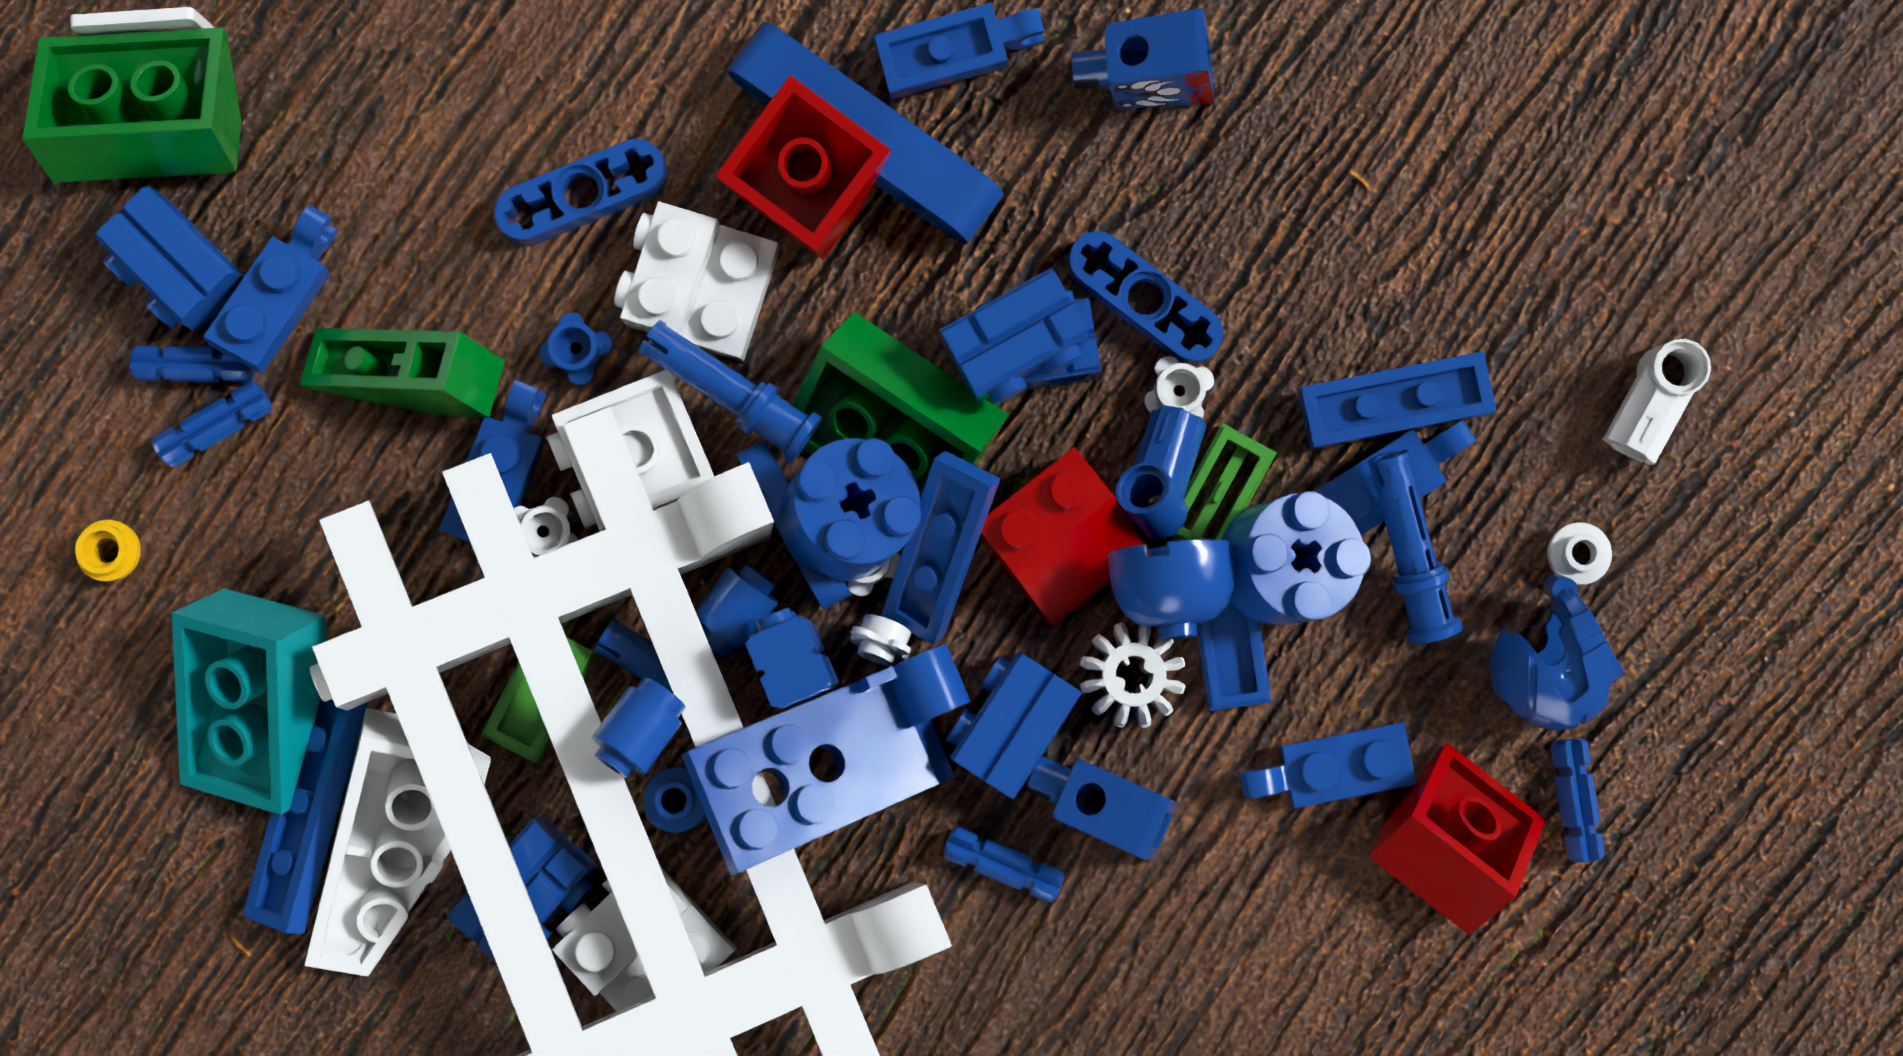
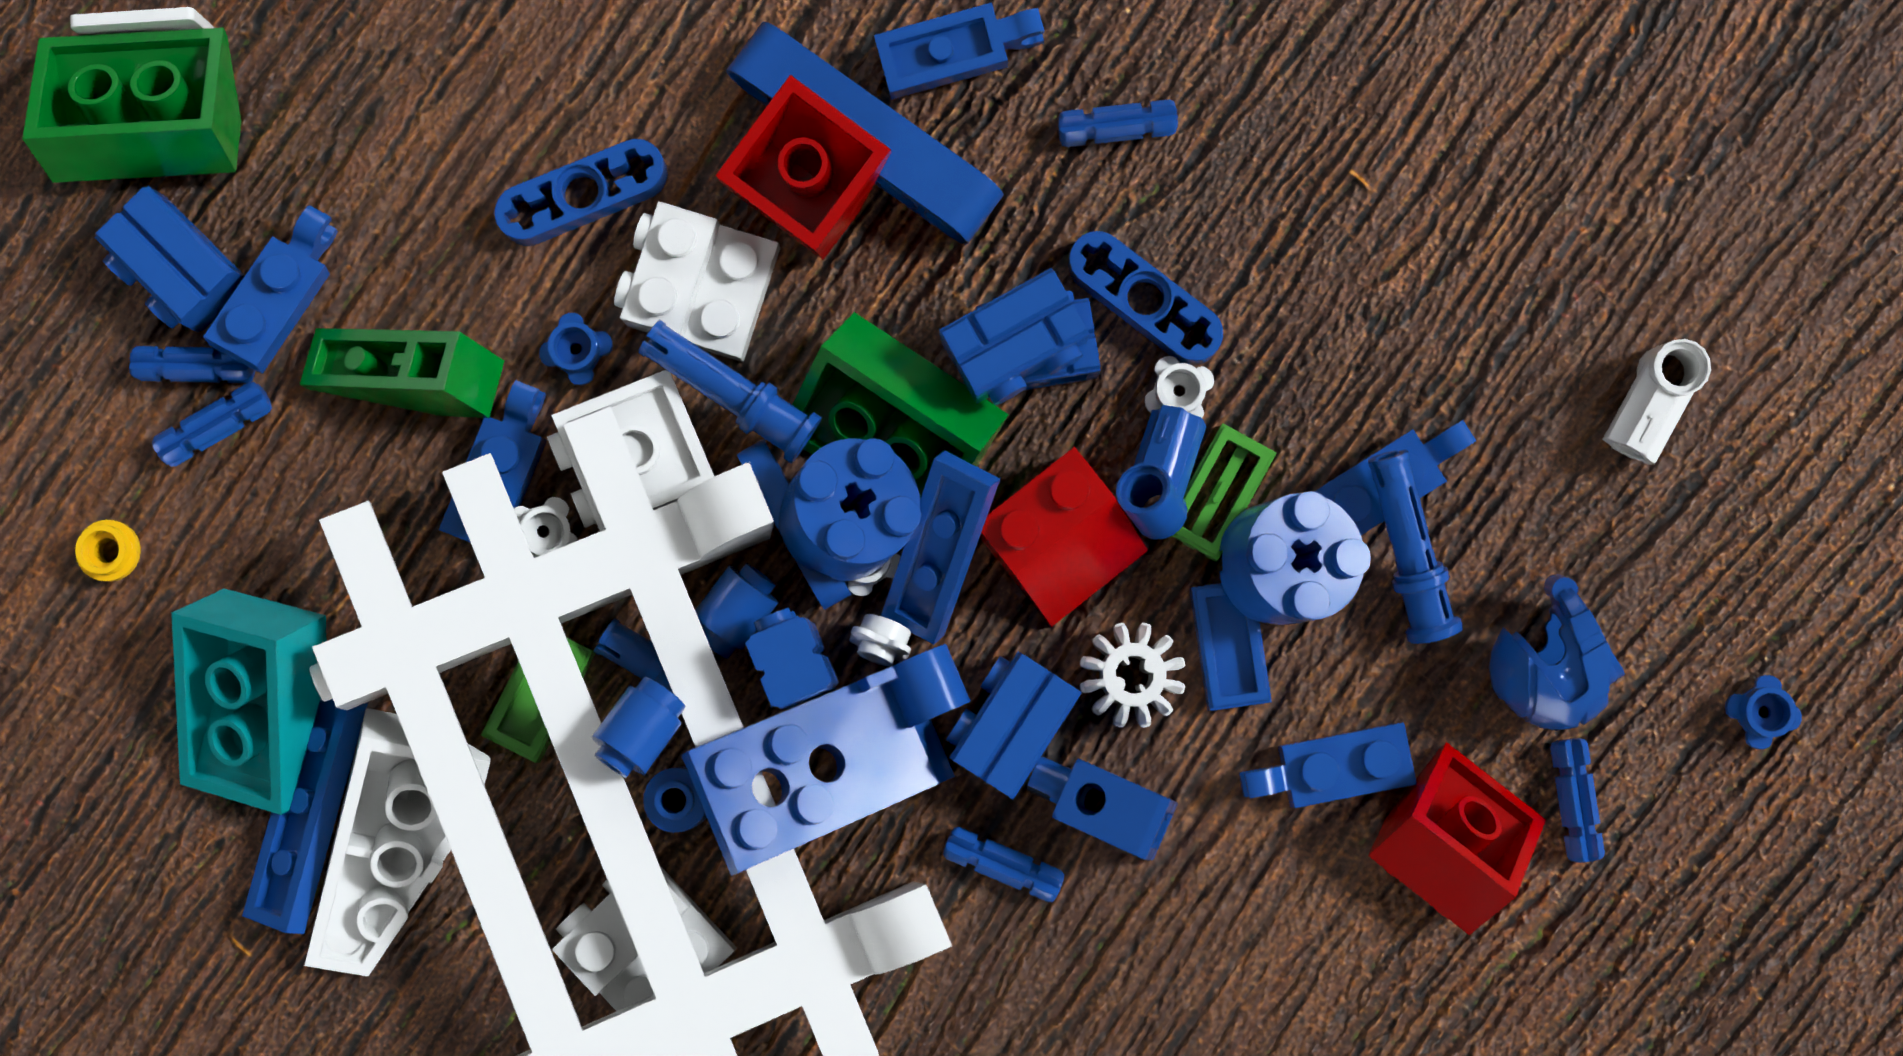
blue brick [447,816,597,962] -> none
blue torso [1072,8,1214,109] -> none
blue cylinder [1108,540,1235,639] -> none
blue plate [1298,351,1497,450] -> none
white plate [1547,522,1612,585] -> none
none -> blue axle [1057,99,1178,147]
none -> blue plate [1725,675,1802,749]

